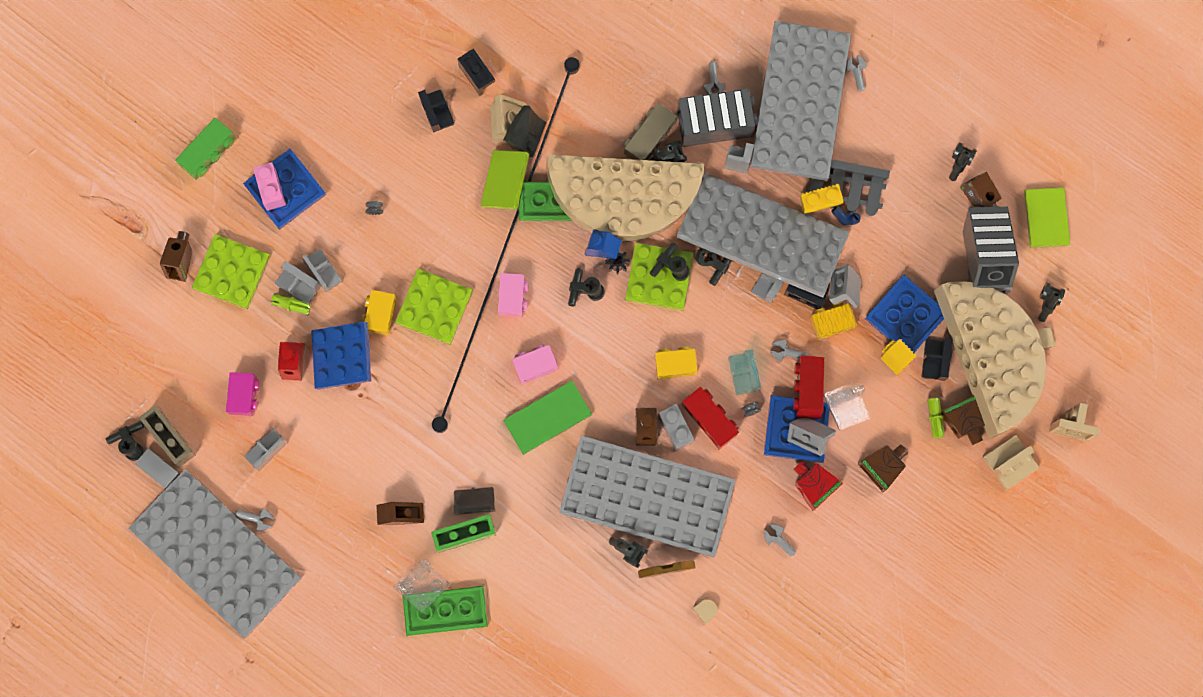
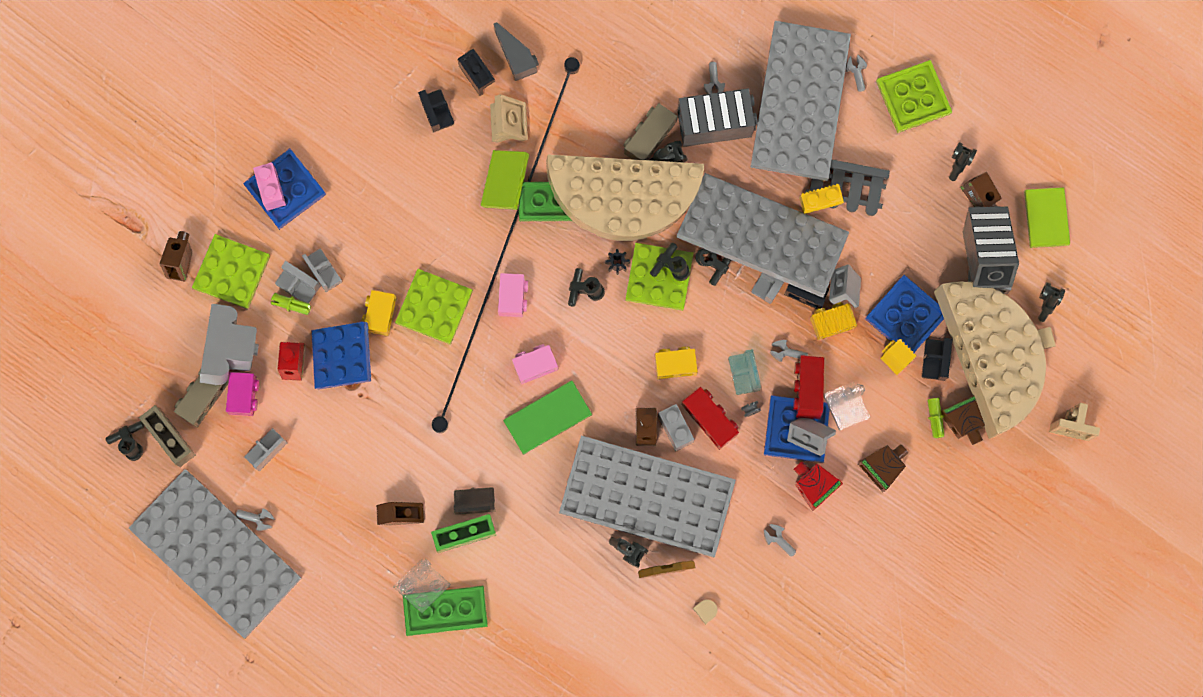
light grey tile [135,449,180,489] -> none
bright green brick [175,118,236,180] -> none
dark grey bush [365,201,383,215] -> none
pearl dark grey plate [503,105,546,157] -> none
blue slope [584,230,622,259] -> none
light grey panel [724,143,754,174] -> none
dark blue arm [831,206,861,225] -> none
tan bracket [983,435,1039,491] -> none
none -> dark tan brick [174,369,229,428]
none -> light grey brick [200,304,259,385]
none -> dark grey slope [493,22,539,81]
none -> lime plate [876,60,952,133]

